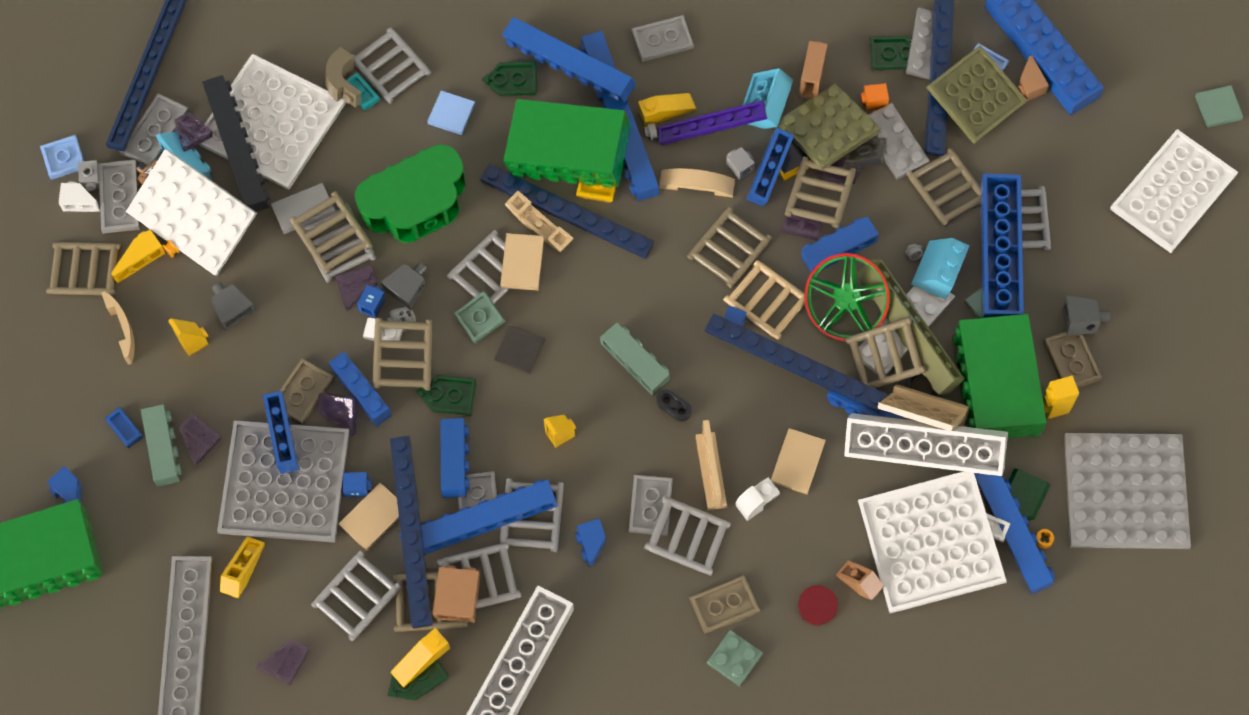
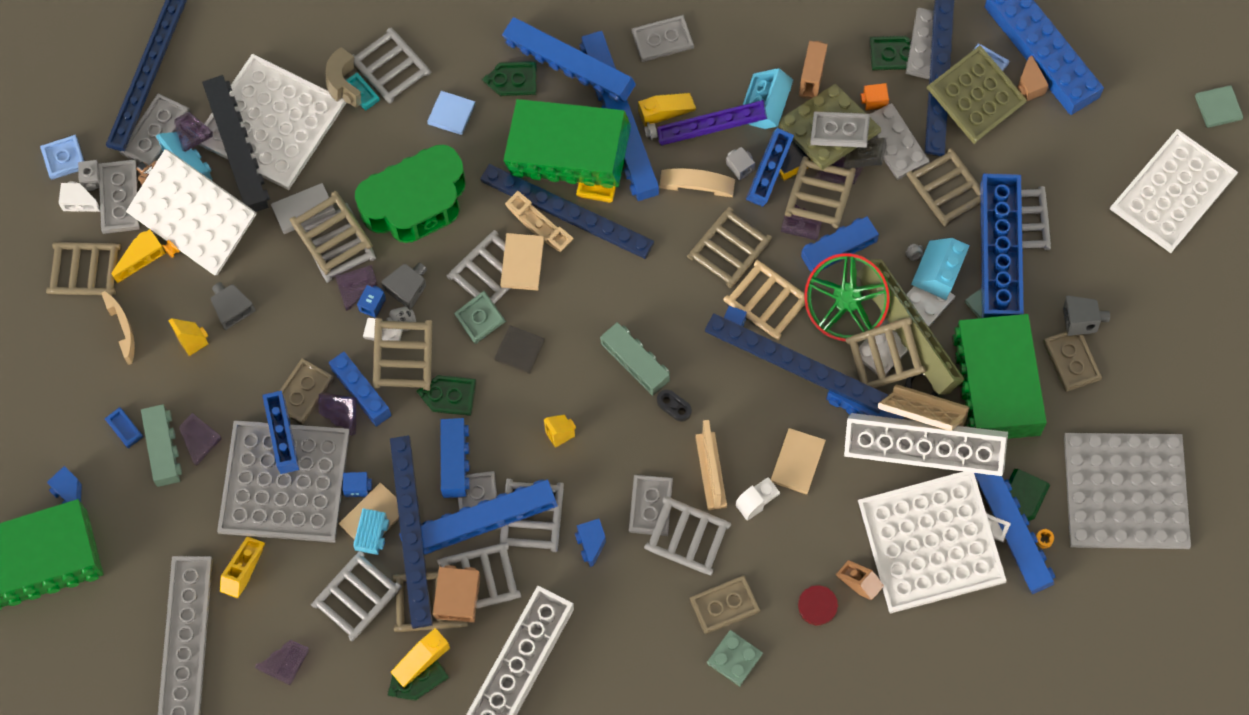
yellow brick [1043,375,1079,419] -> none
none -> medium azure brick [353,508,389,555]
none -> light grey tile [811,112,870,148]

